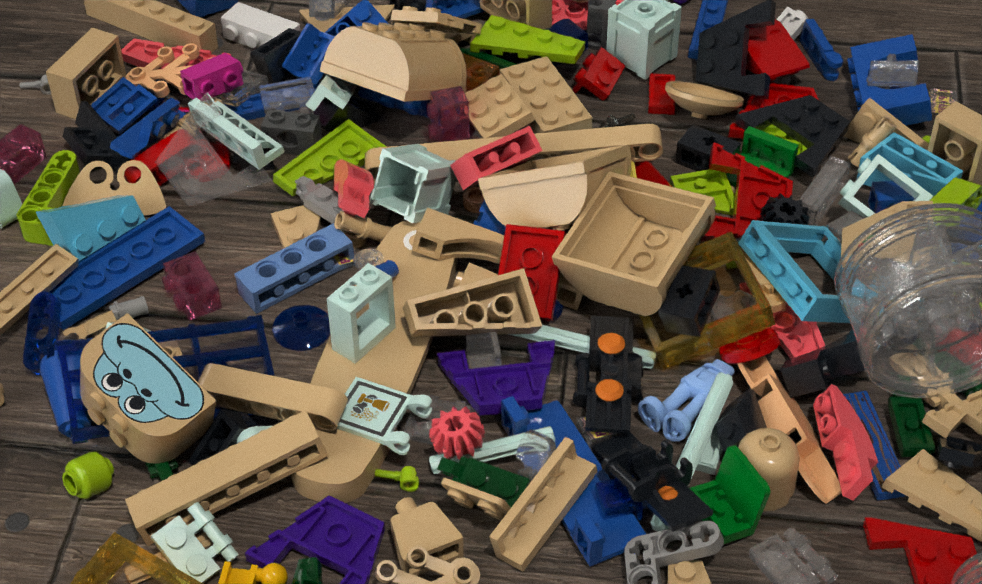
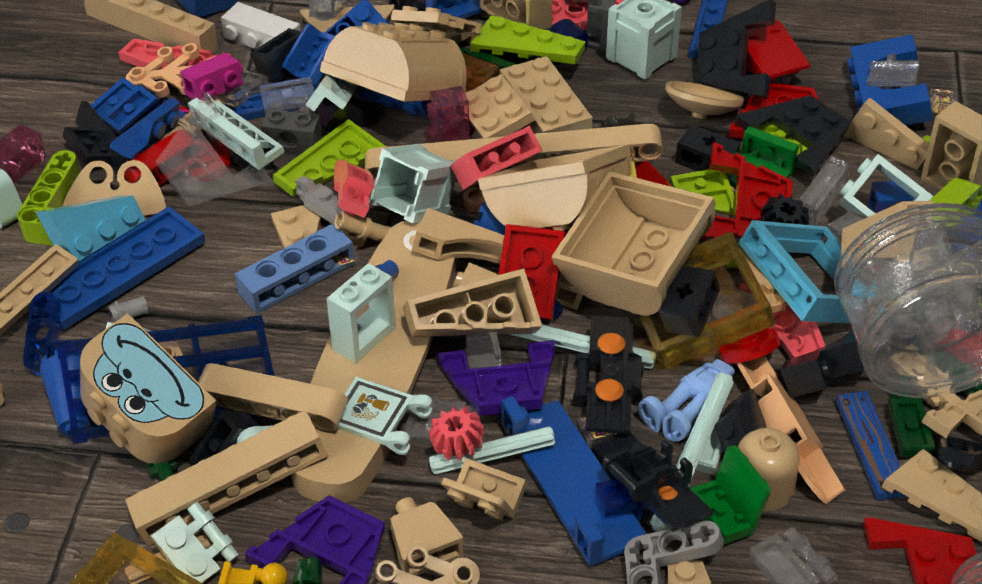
light grey hand [20,74,51,95] -> none
tan brick [46,28,126,119] -> none
tan plate [61,310,117,347] -> none
lime head [62,452,114,499] -> none
clear pink brick [162,251,222,321] -> none
clear blue dish [272,305,330,351] -> none
clear plate [354,249,384,271] -> none
lime hand [375,466,419,492] -> none
dark green hinge [437,456,531,507] -> none
tan fence [489,437,598,572] -> none
clear hair [516,429,556,481] -> none
red bracket [572,47,626,101] -> none
red tile [648,73,675,115] -> none
white bracket [776,7,808,40] -> none
blue hinge [799,19,843,81] -> none
coral slope [813,384,878,501] -> none
tan pin [848,116,897,168] -> none
medium azure wedge [856,132,963,196] -> none

